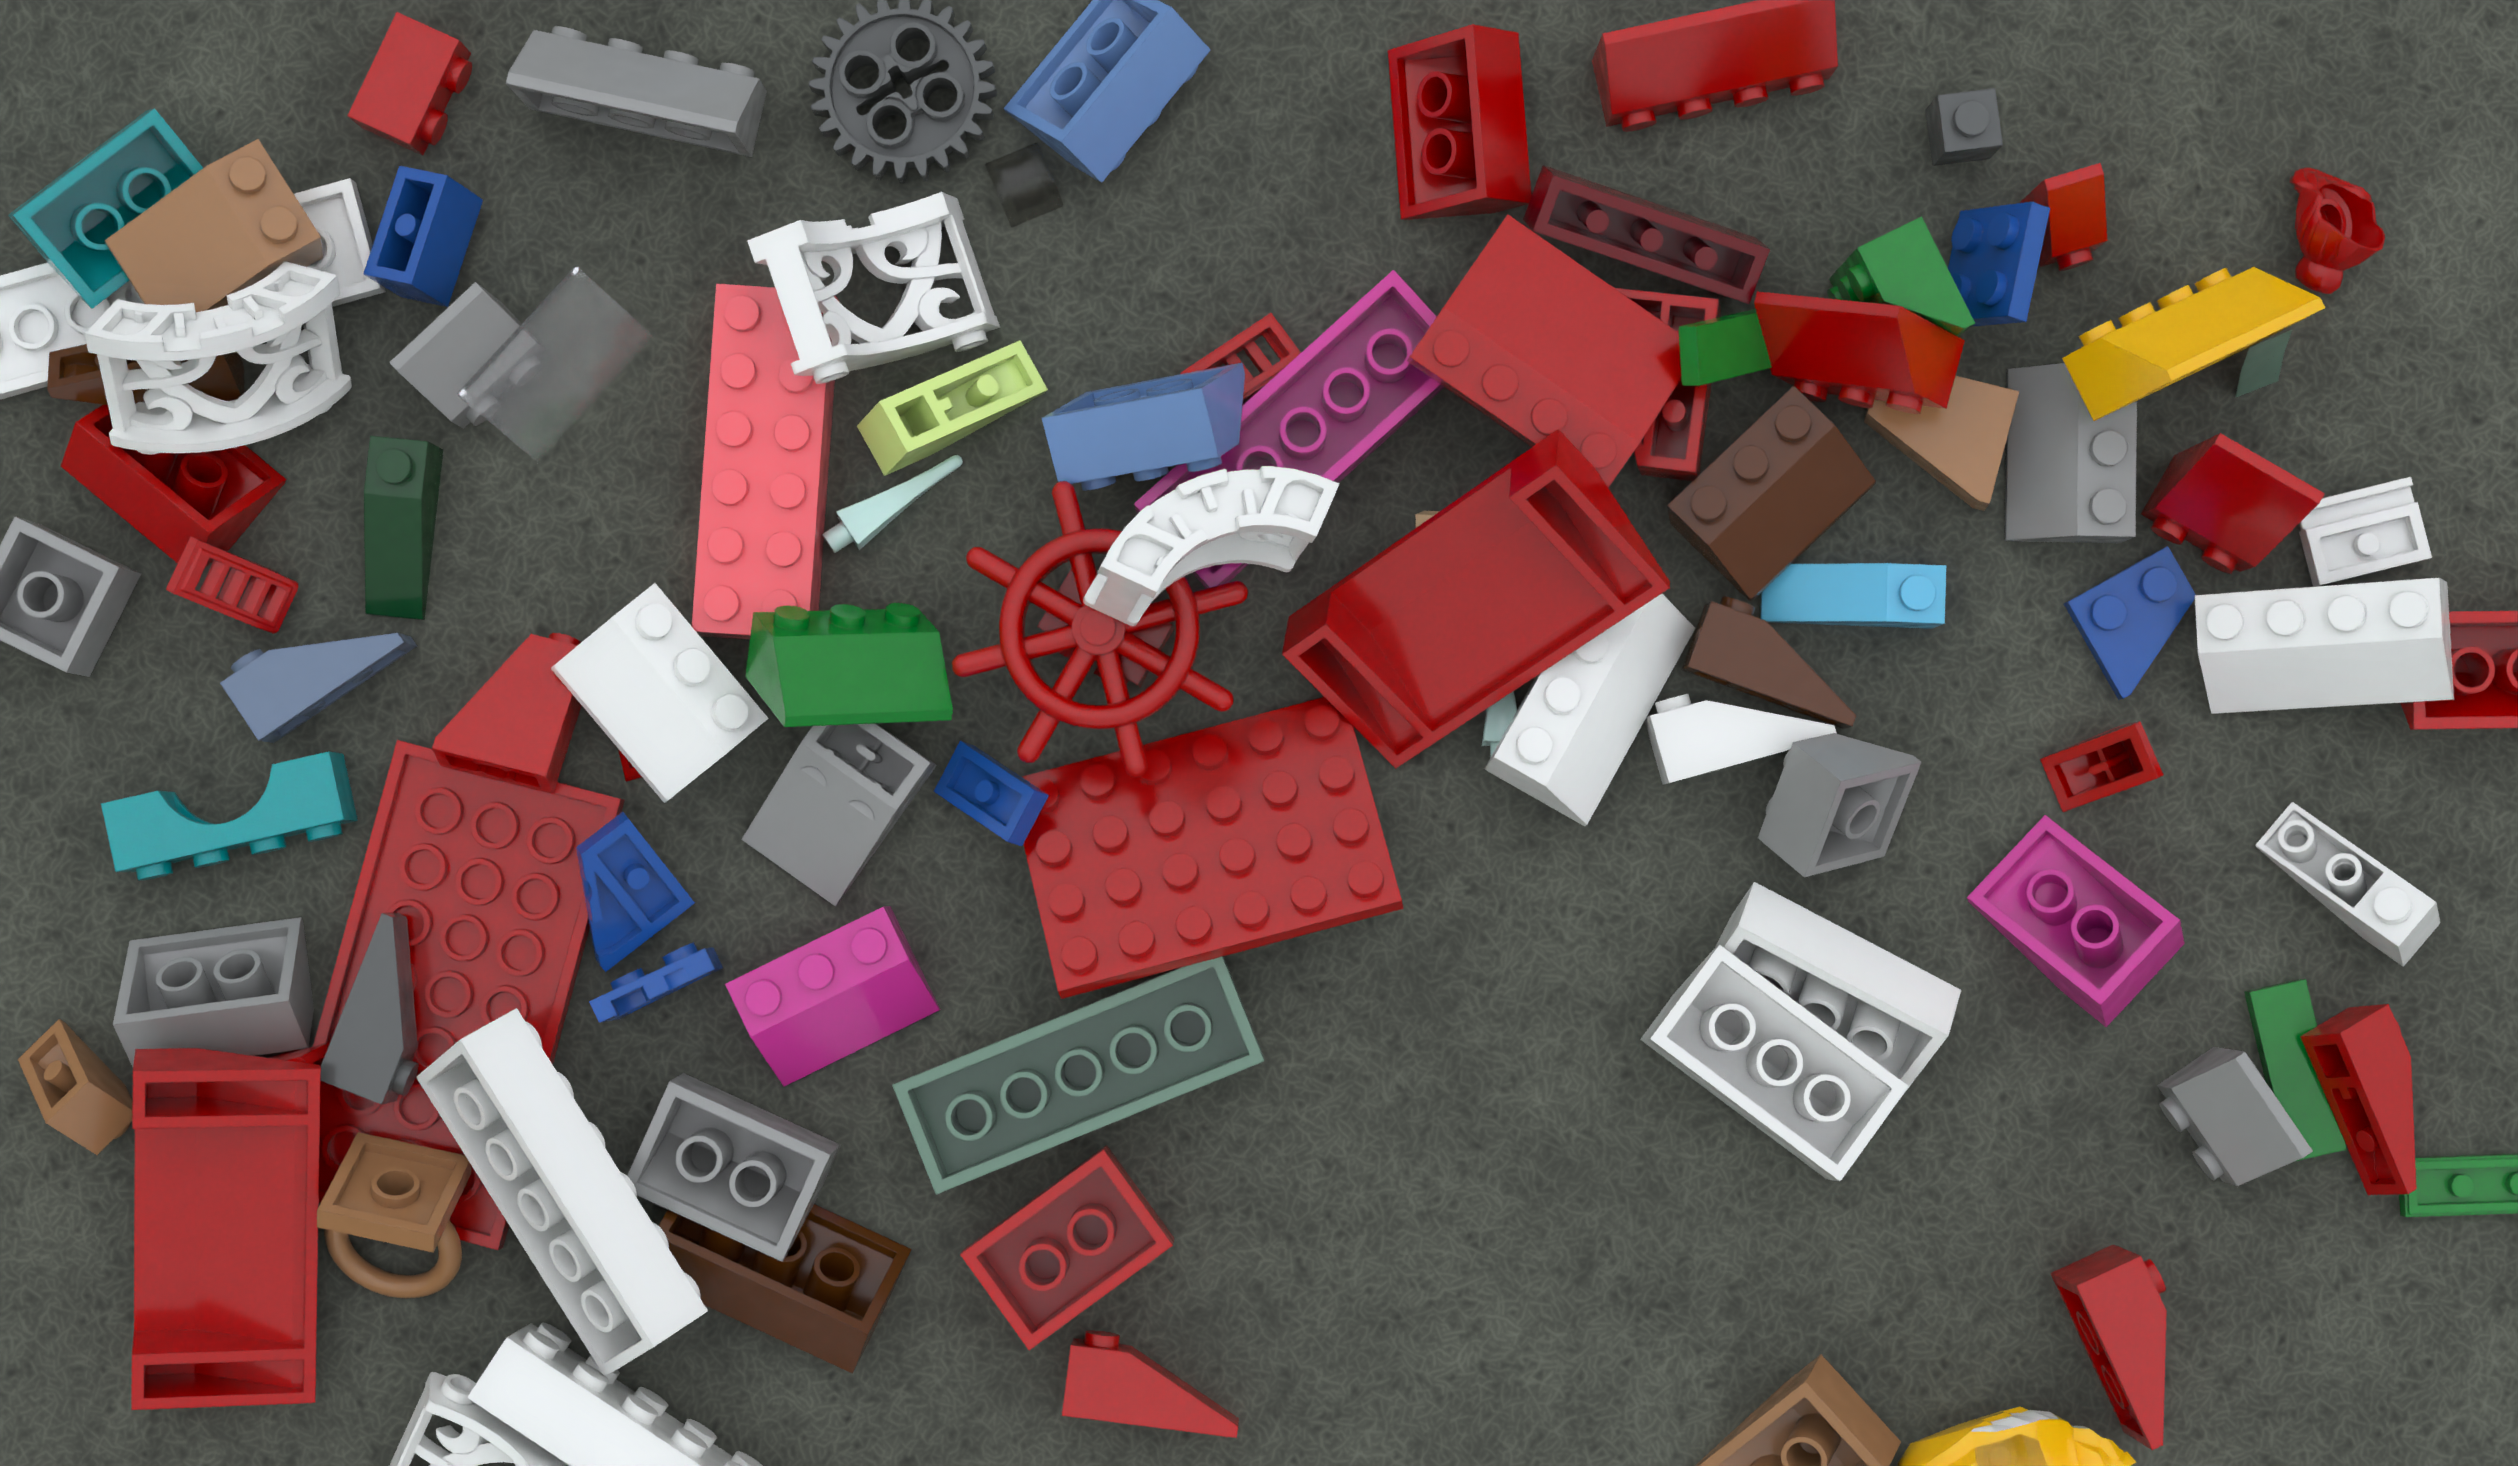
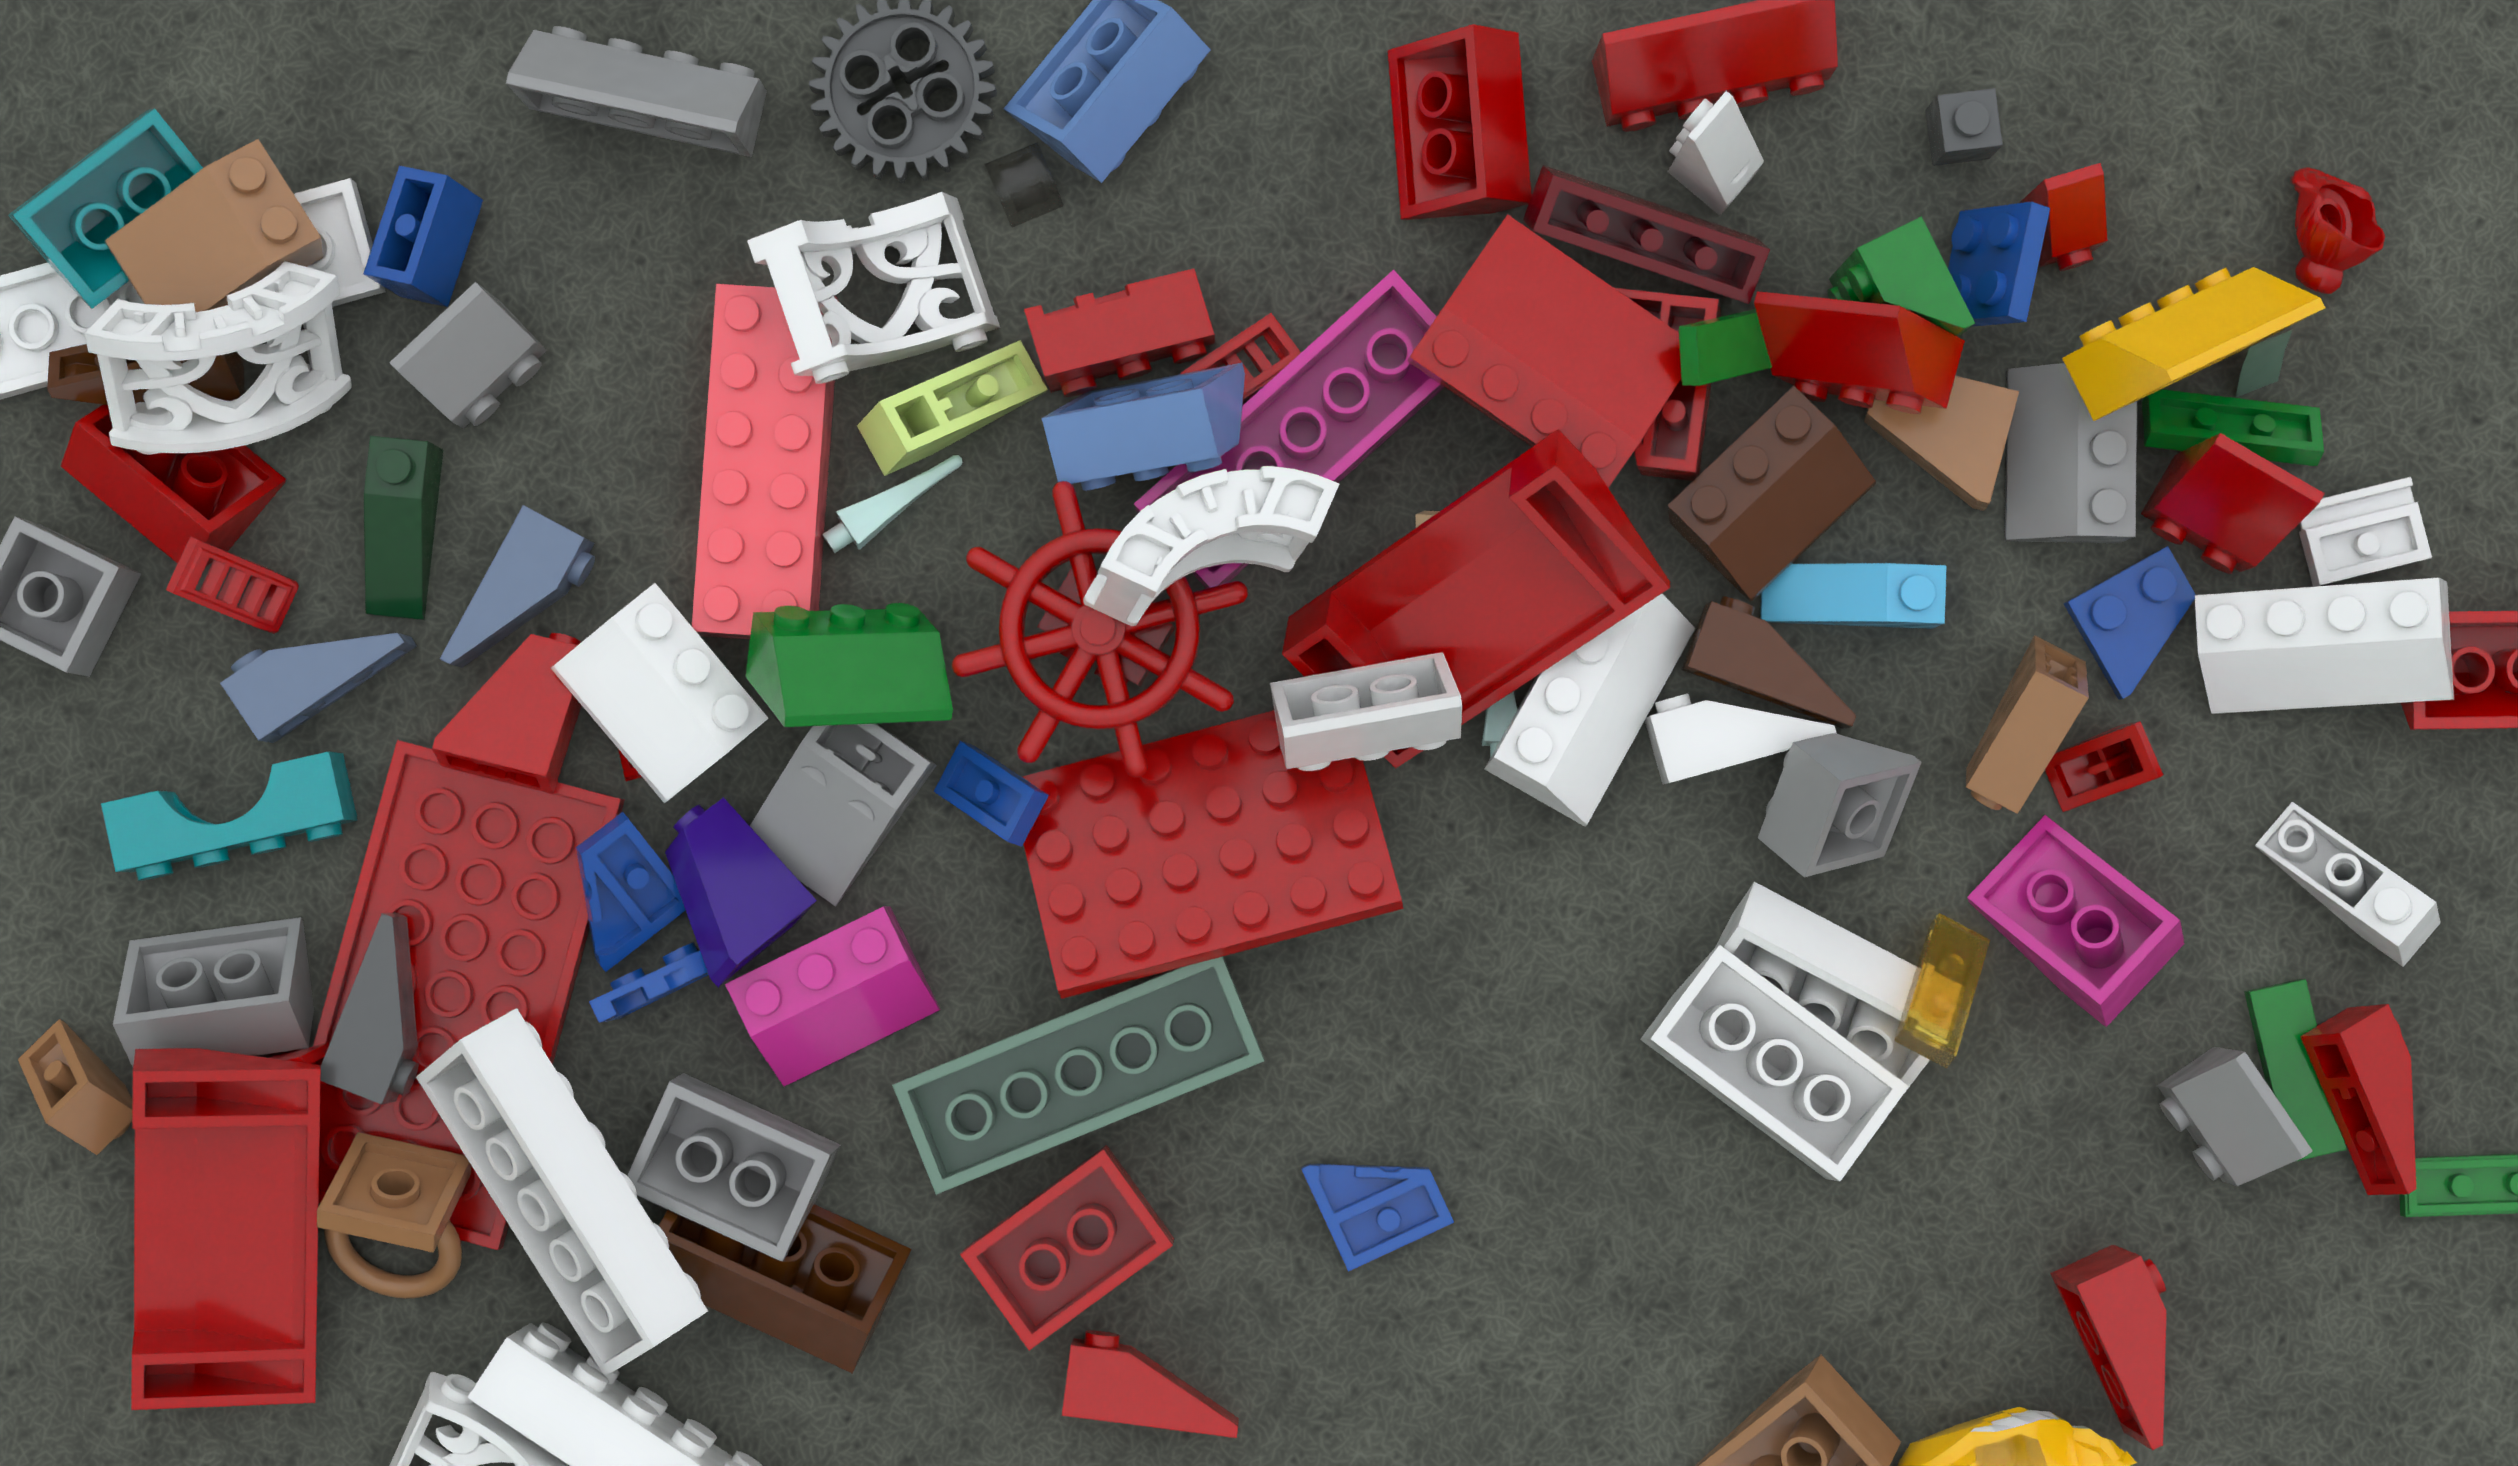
red brick [347,12,472,156] -> none
clear piece [457,266,654,462] -> none
none -> sand blue slope [440,505,595,668]
none -> dark purple slope [665,797,817,987]
none -> red wedge [1024,269,1215,397]
none -> white slope [1270,652,1462,771]
none -> blue wing [1301,1164,1454,1272]
none -> white slope [1668,91,1764,215]
none -> clear yellow tile [1894,913,1990,1069]
none -> medium nougat slope [1966,635,2089,814]
none -> green plate [2142,389,2324,466]

